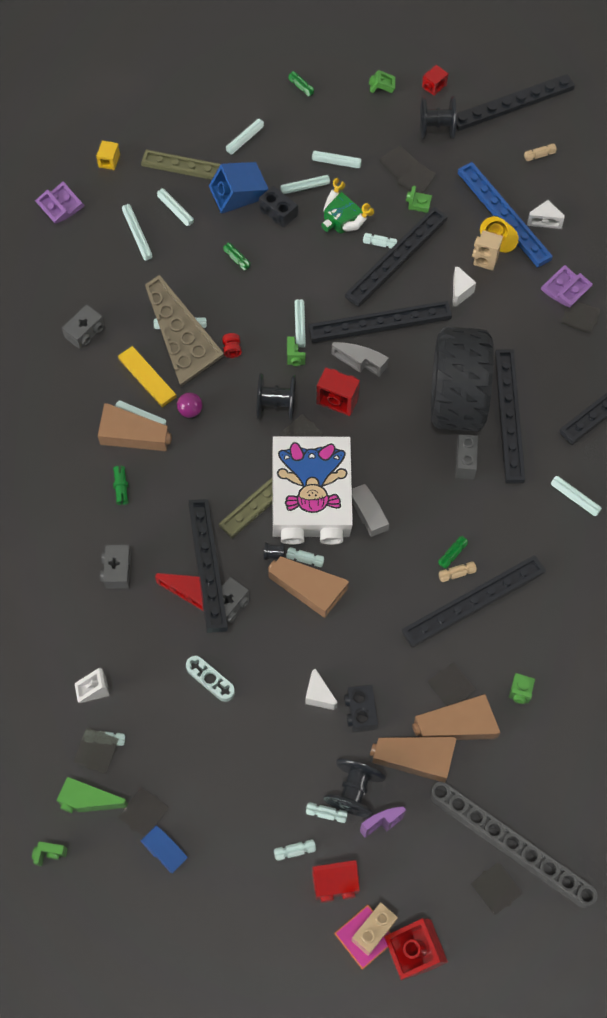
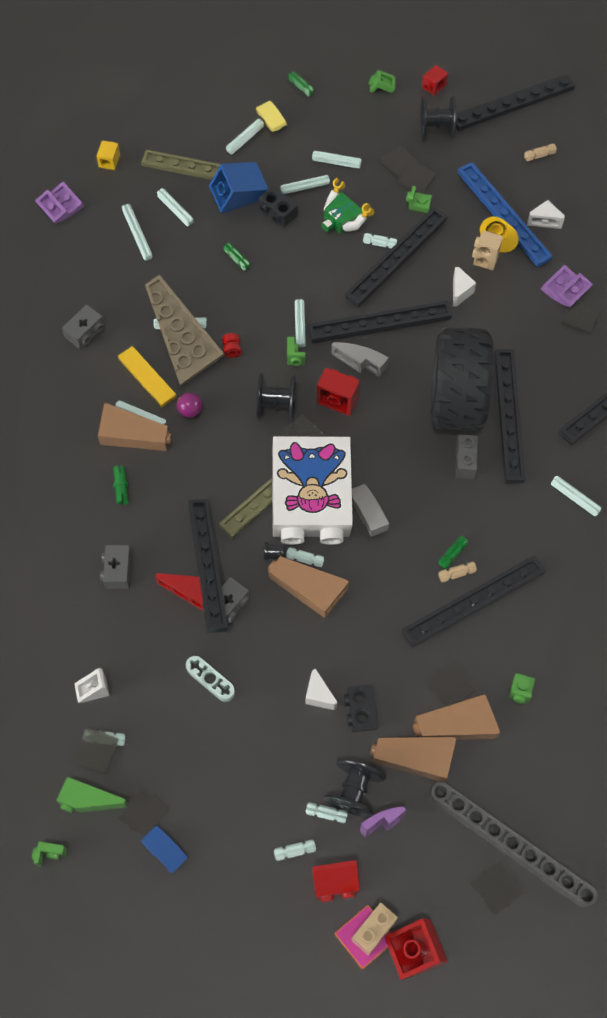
none -> light yellow slope [256,101,287,132]

